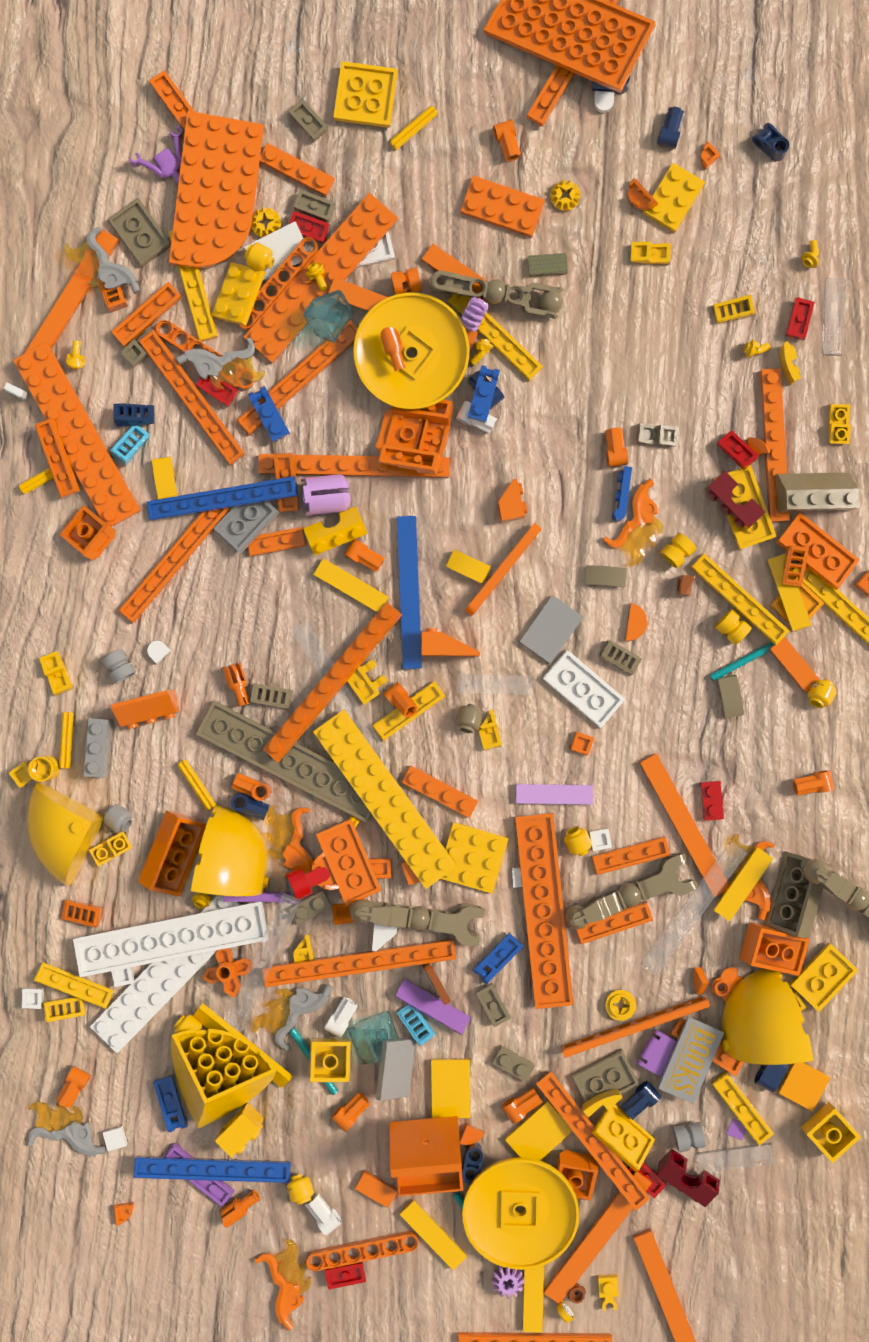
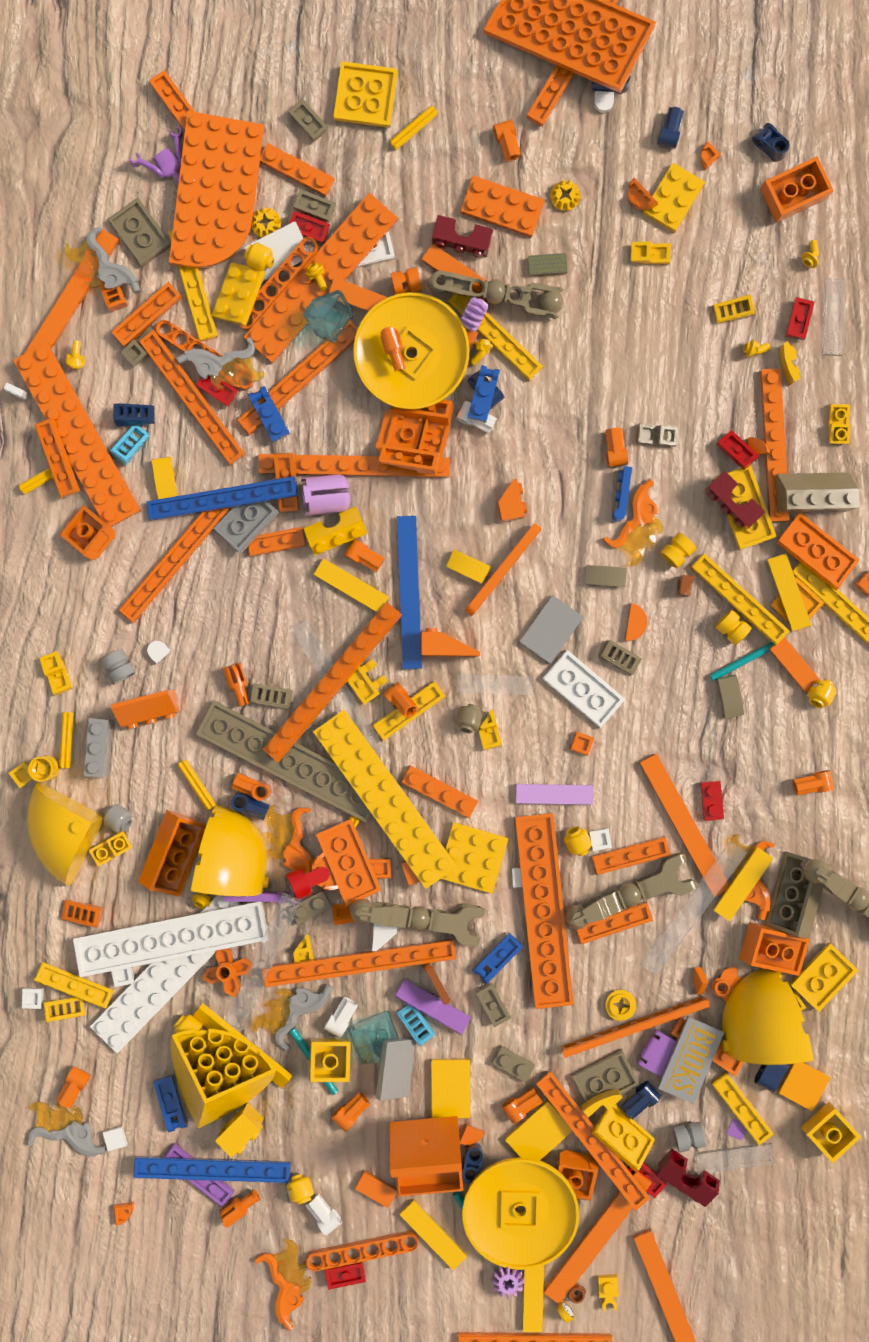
orange slope [782,545,809,587] -> none
none -> dark red arch [432,215,493,258]
none -> orange brick [760,156,834,223]

